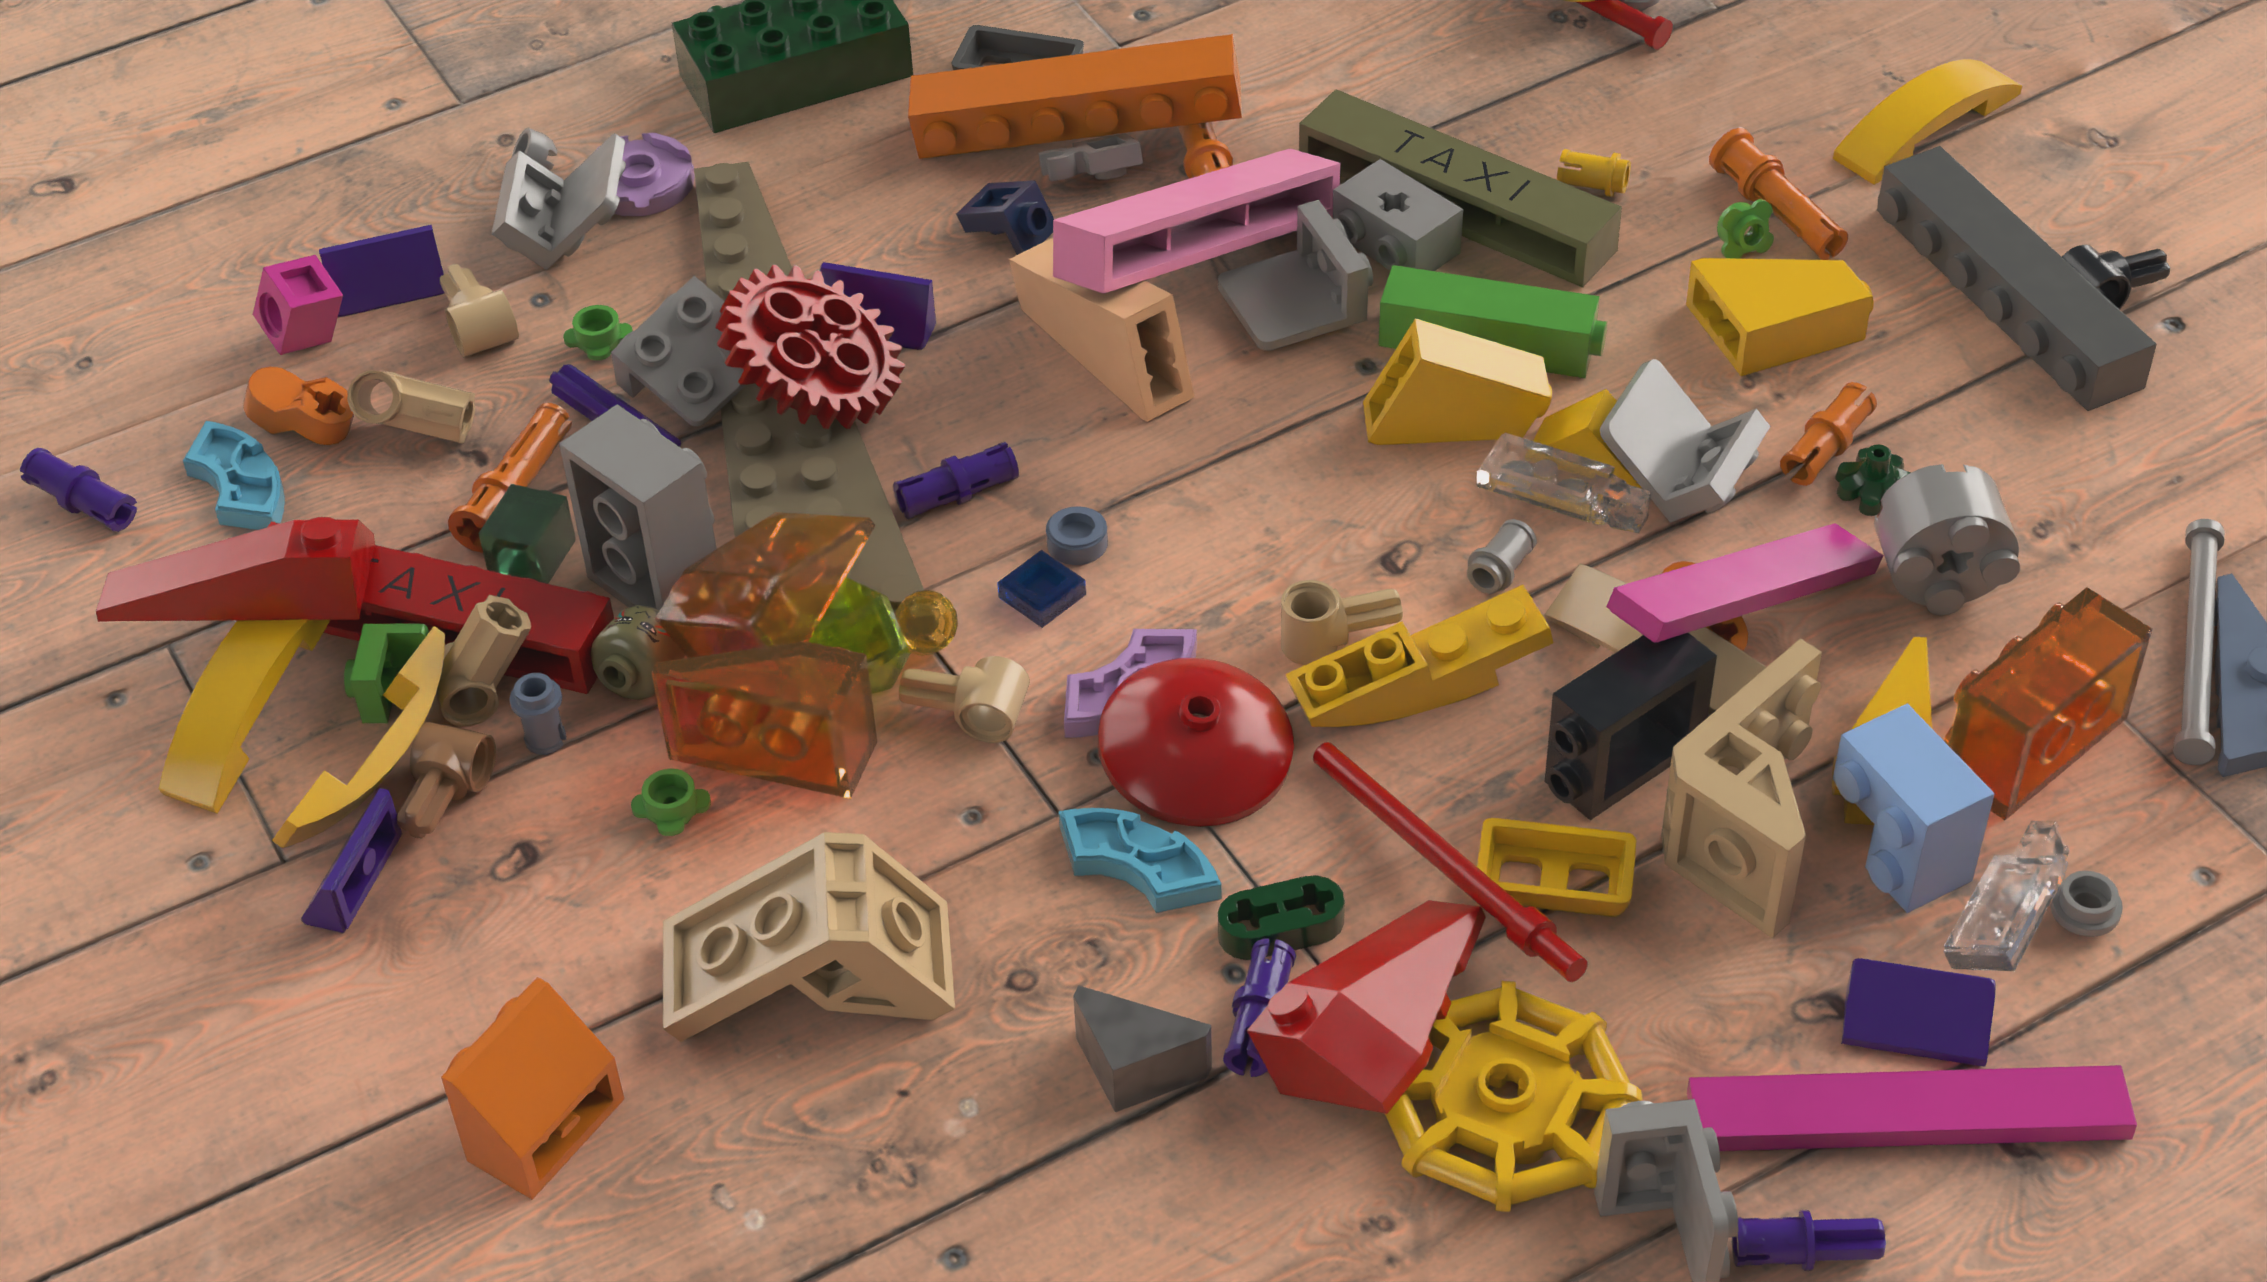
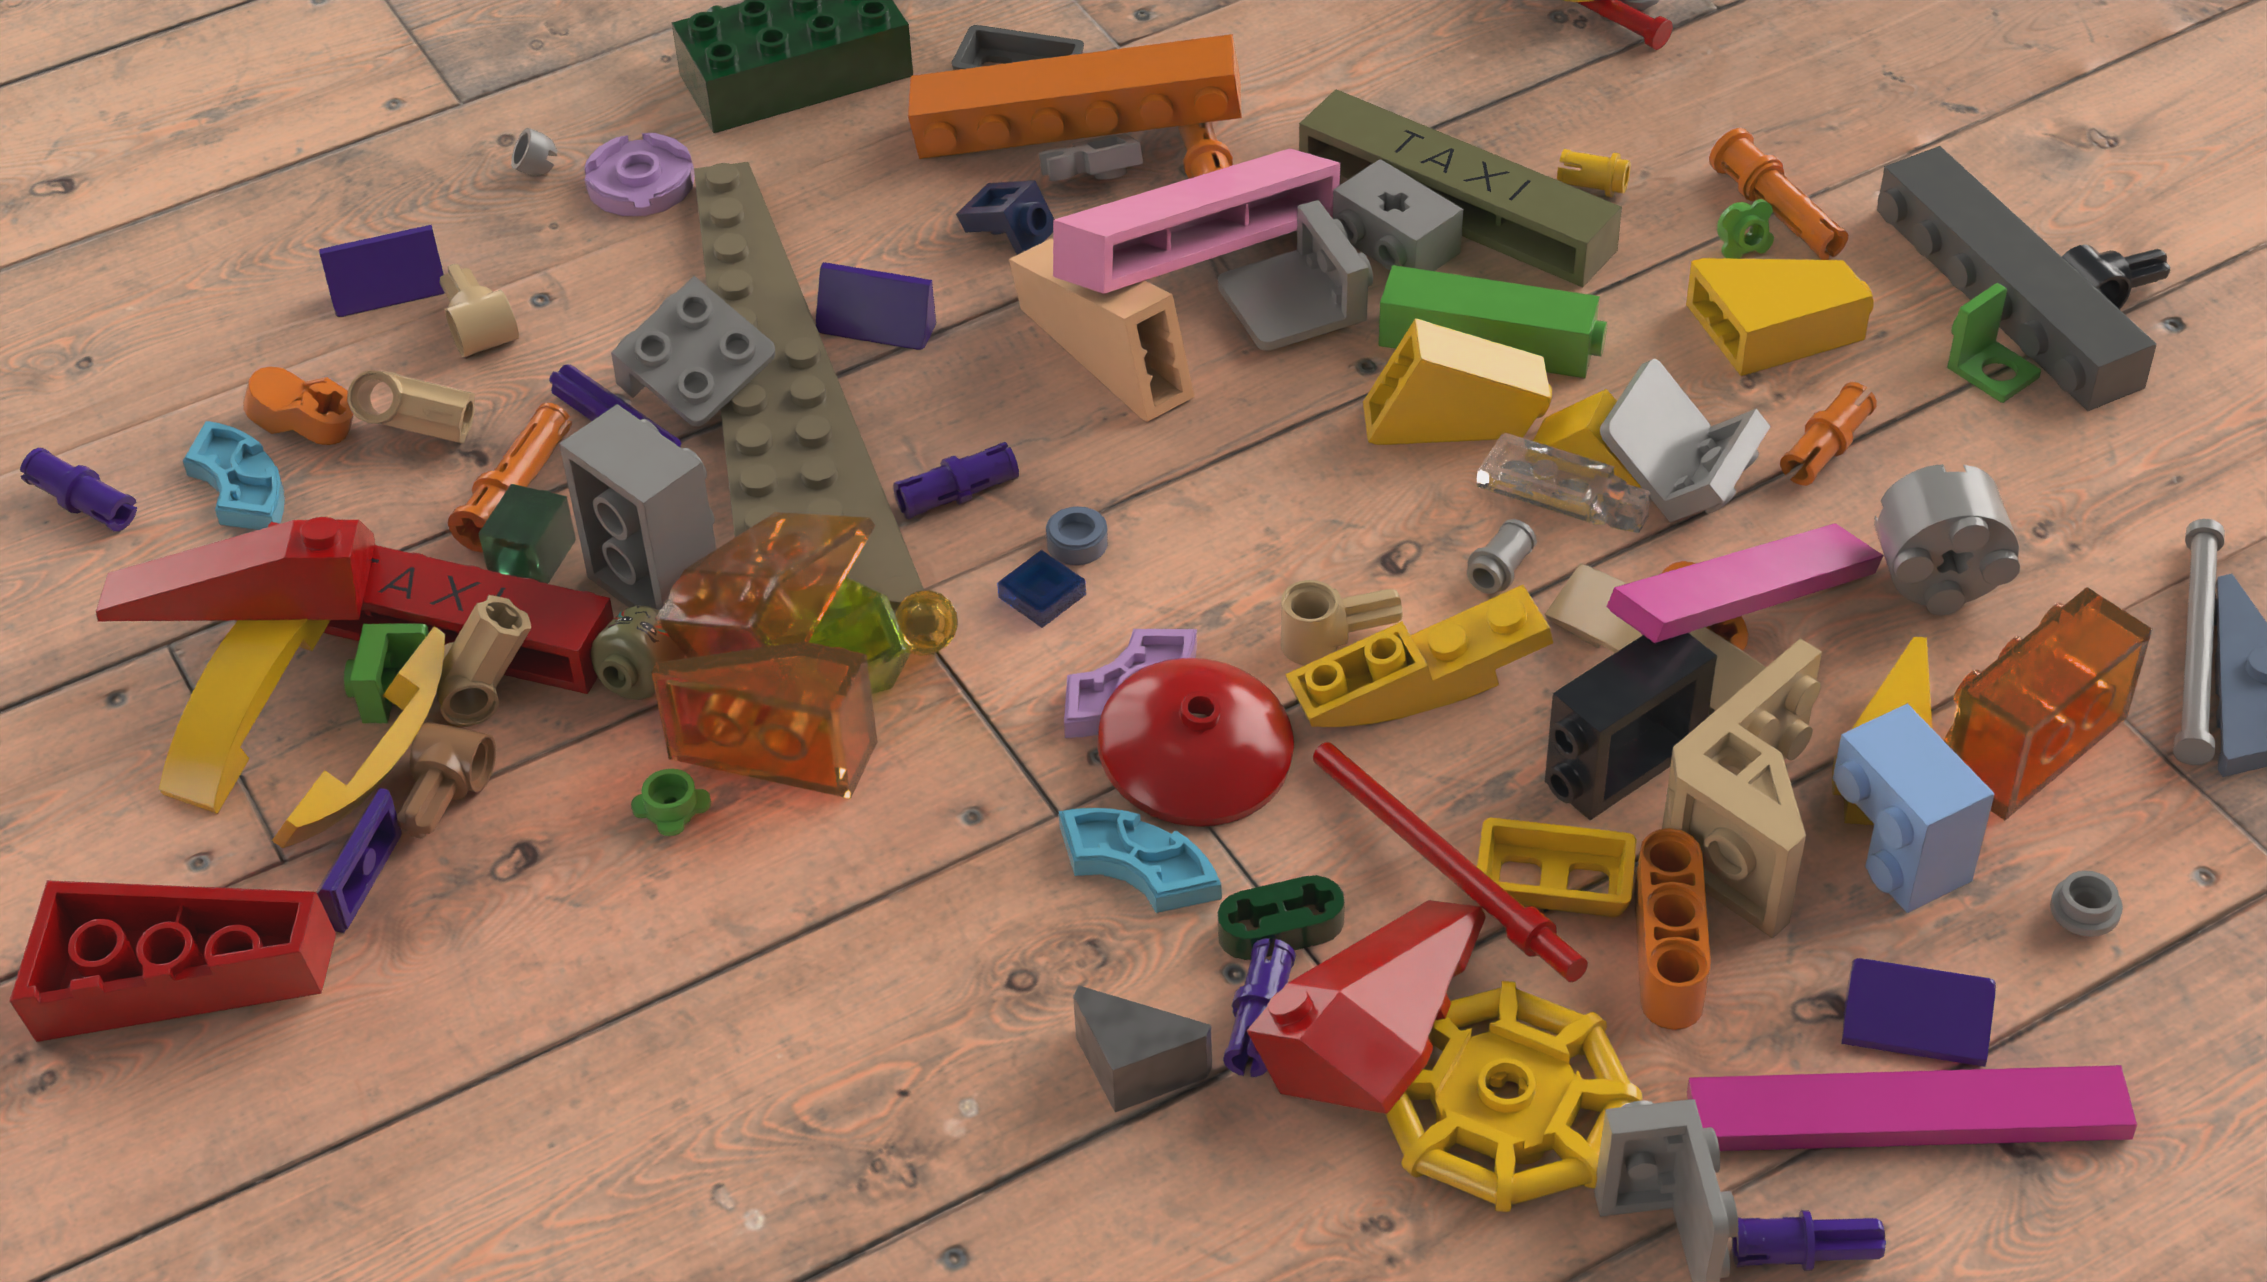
dark pink brick [252,255,343,355] -> none
orange slope [441,977,625,1200] -> none
light grey bracket [491,133,626,270] -> none
sand blue pin [509,673,567,755] -> none
bright green plate [563,305,633,360] -> none
tan bracket [663,832,955,1042] -> none
red gear [715,265,905,429] -> none
tan axle [899,656,1030,743] -> none
yellow slope [1833,59,2022,185] -> none
dark green plant [1835,444,1911,516] -> none
clear hinge [1944,821,2070,971] -> none
none -> red wedge [9,880,336,1042]
none -> orange beam [1634,828,1711,1030]
none -> bright green bracket [1947,283,2041,403]

